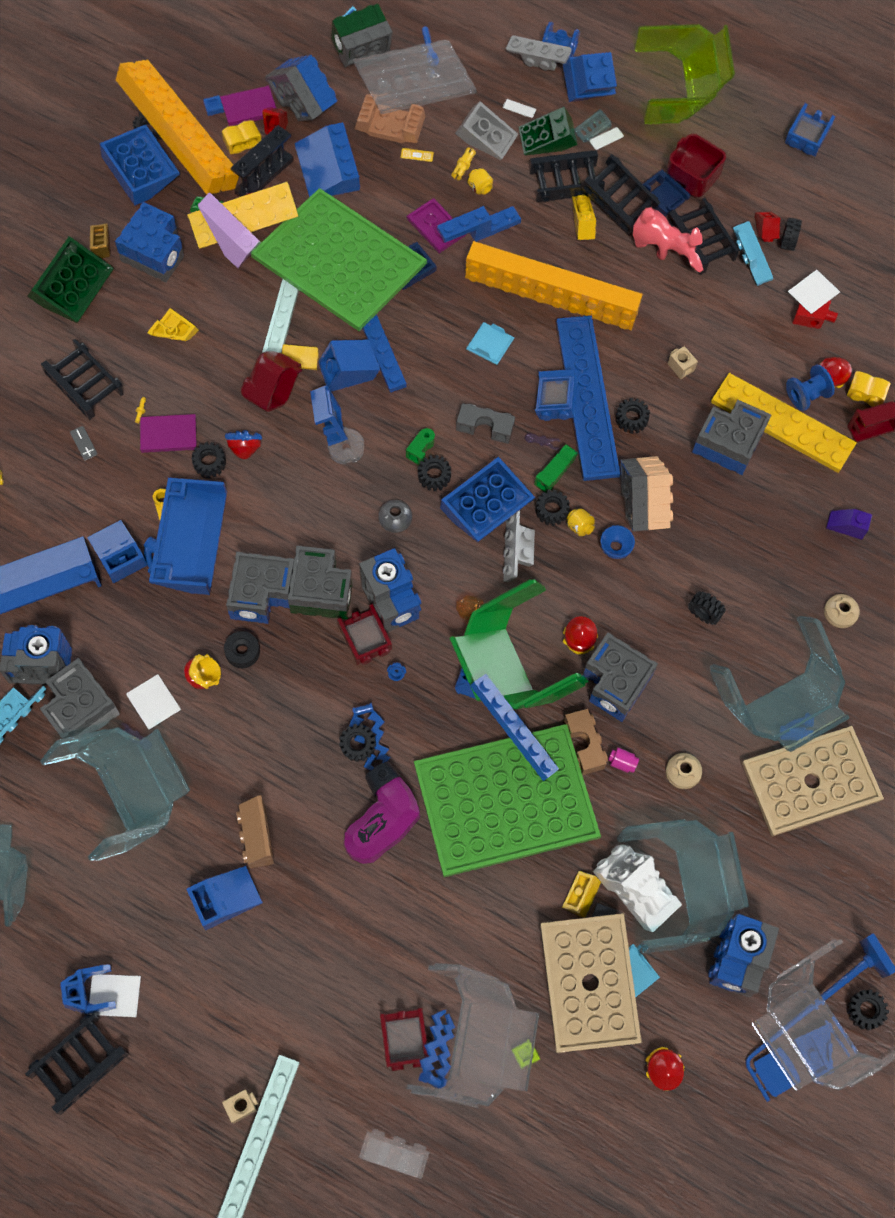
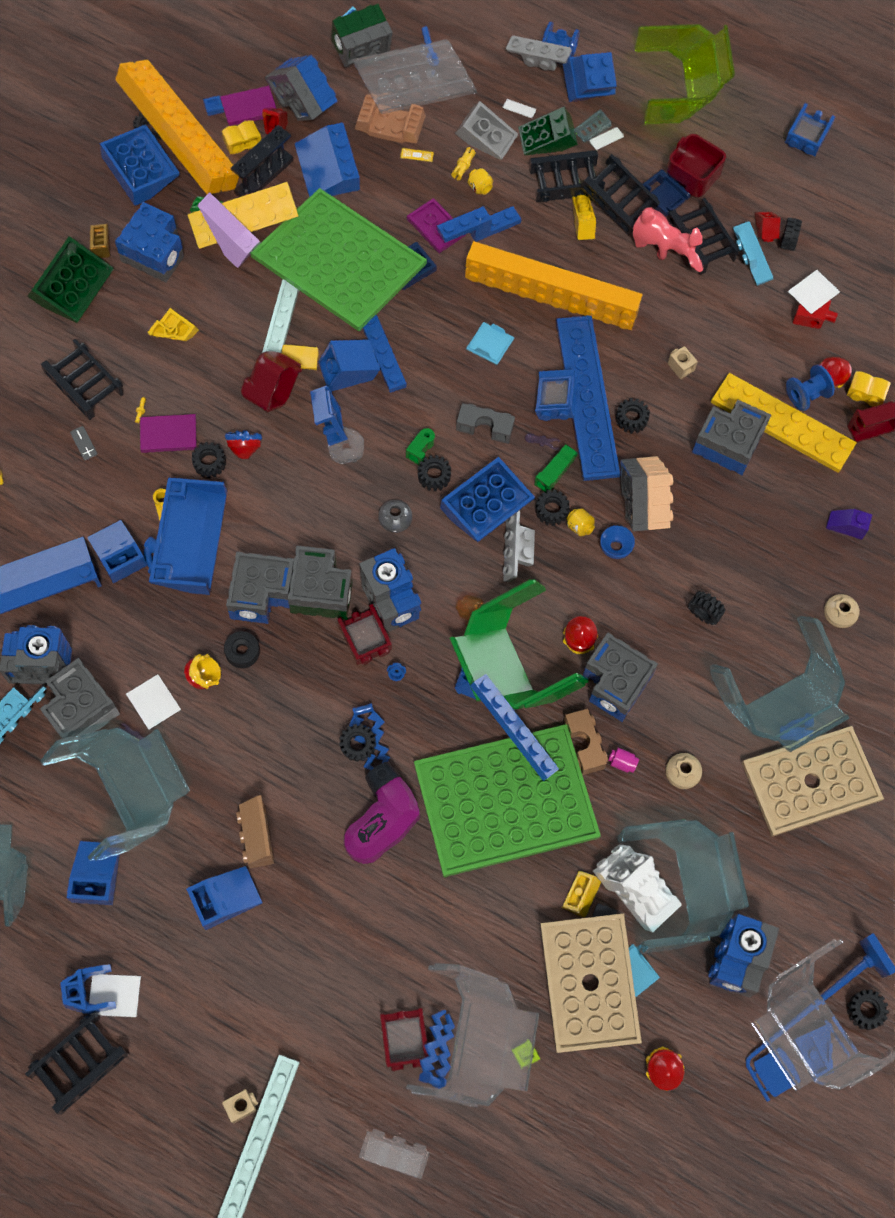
none -> blue slope [67,841,121,905]

